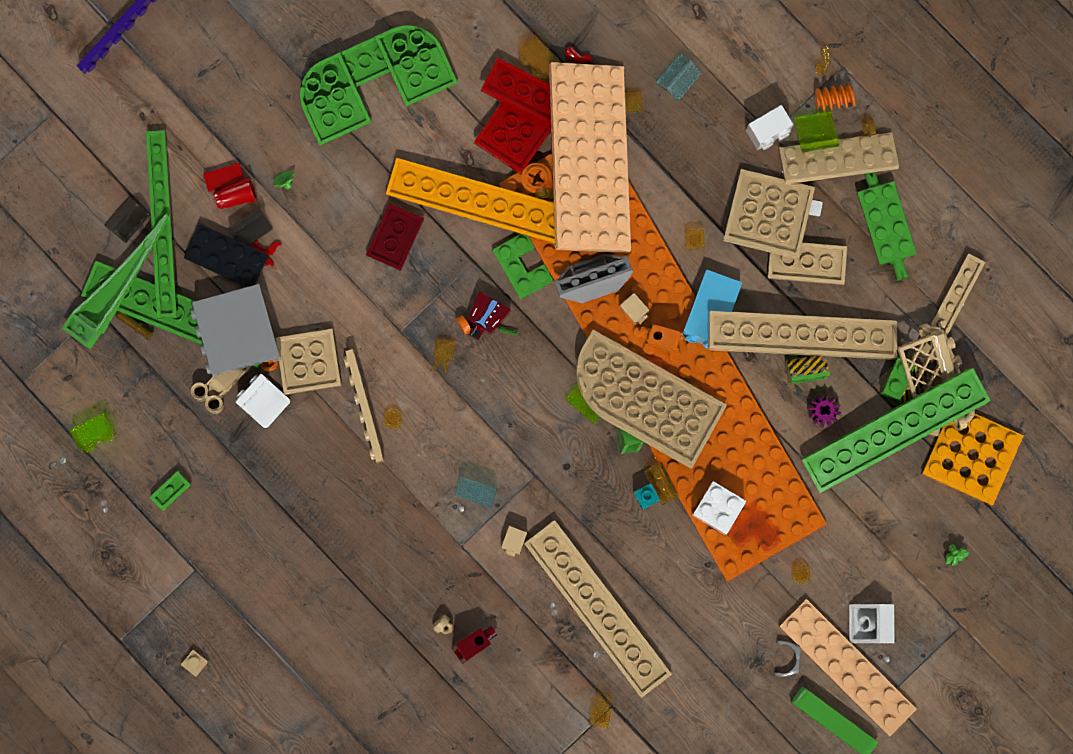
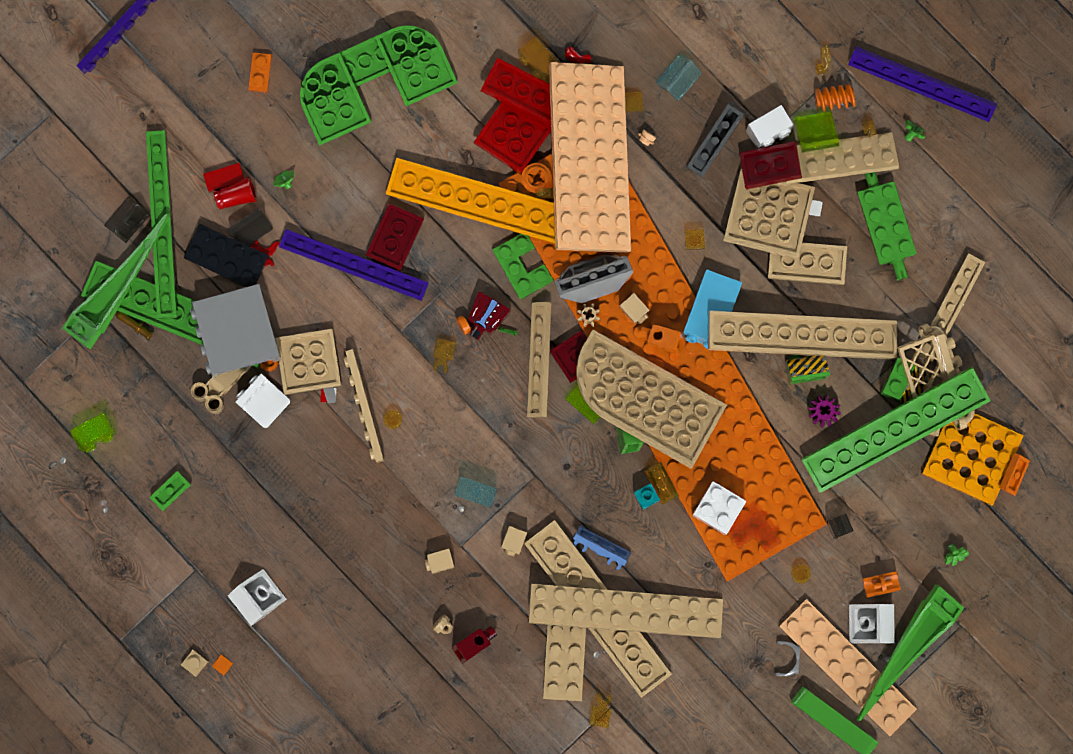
none -> orange sticker [212,654,233,676]
none -> white slope [228,569,287,626]
none -> orange plate [248,53,272,93]
none -> dark purple plate [279,229,429,301]
none -> light grey sticker [320,388,336,403]
none -> tan brick [424,549,455,574]
none -> tan plate [527,302,551,418]
none -> tan plate [528,584,723,638]
none -> tan plate [543,625,586,701]
none -> dark red plate [549,330,587,384]
none -> medium blue plate [573,526,631,570]
none -> tan gear [577,304,600,327]
none -> light nougat plate [638,129,656,146]
none -> dark grey slope [687,101,747,177]
none -> dark red plate [740,141,802,190]
none -> clear smoke brick [826,514,853,539]
none -> dark purple plate [848,46,997,122]
none -> bright green plate [856,585,964,721]
none -> orange hips [862,571,901,598]
none -> bright green plant [904,120,926,142]
none -> orange plate [999,453,1030,496]

